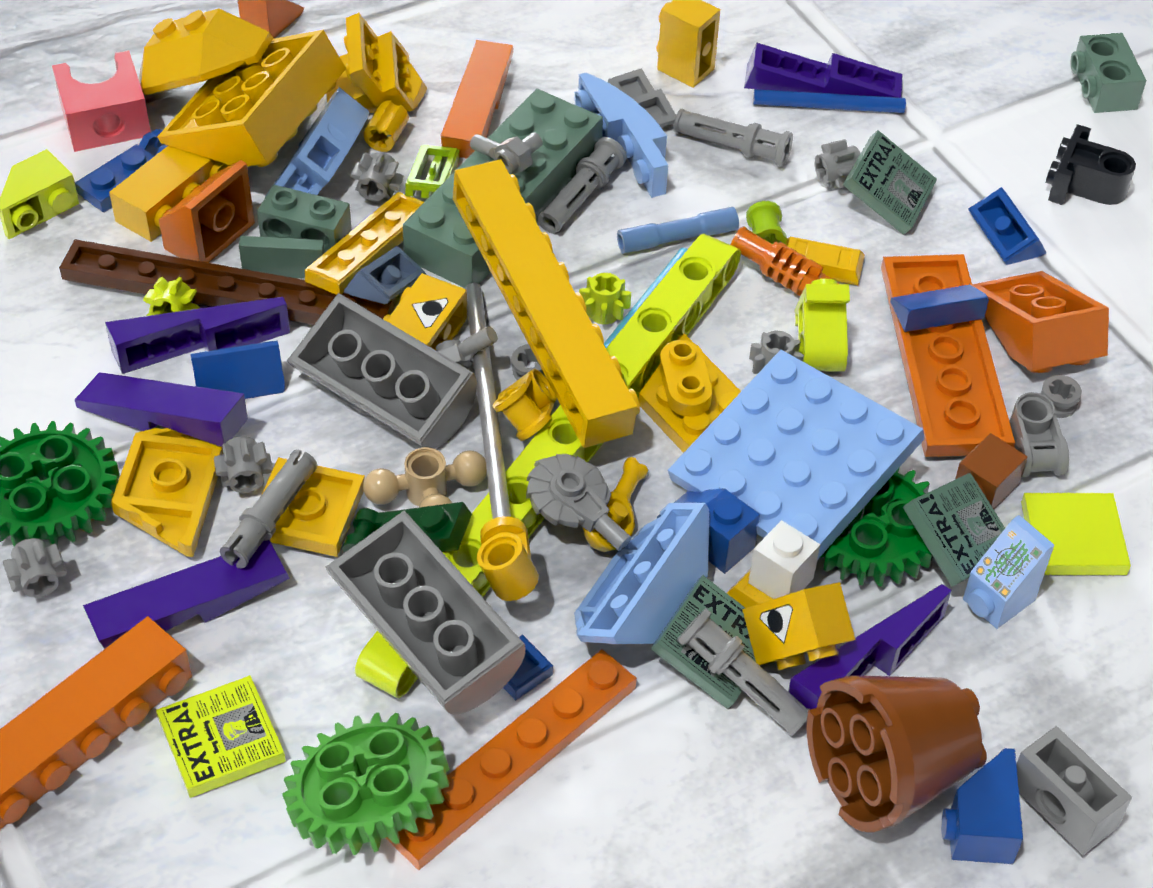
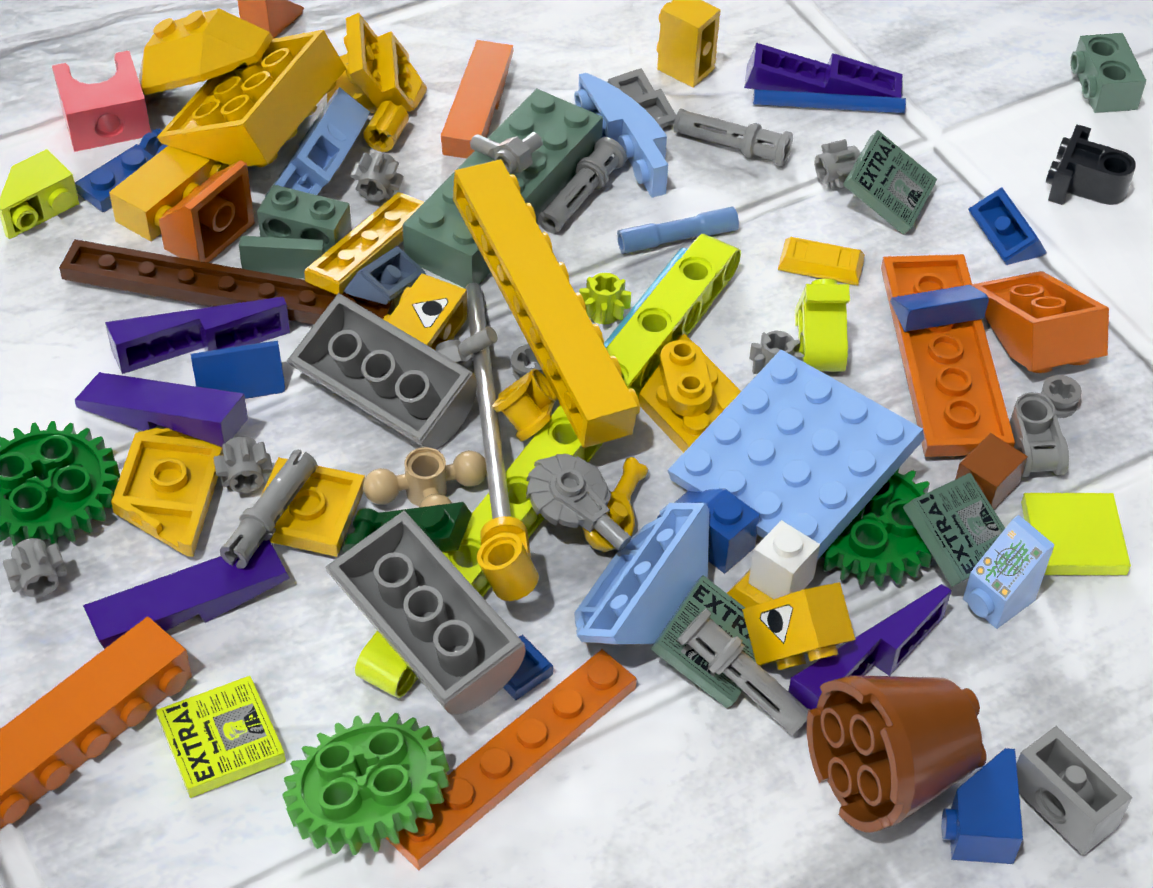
neon yellow gear [143,277,200,316] -> none
lime tile [405,144,460,199] -> none
orange hinge [730,226,839,296] -> none
lime bush [746,201,787,244] -> none

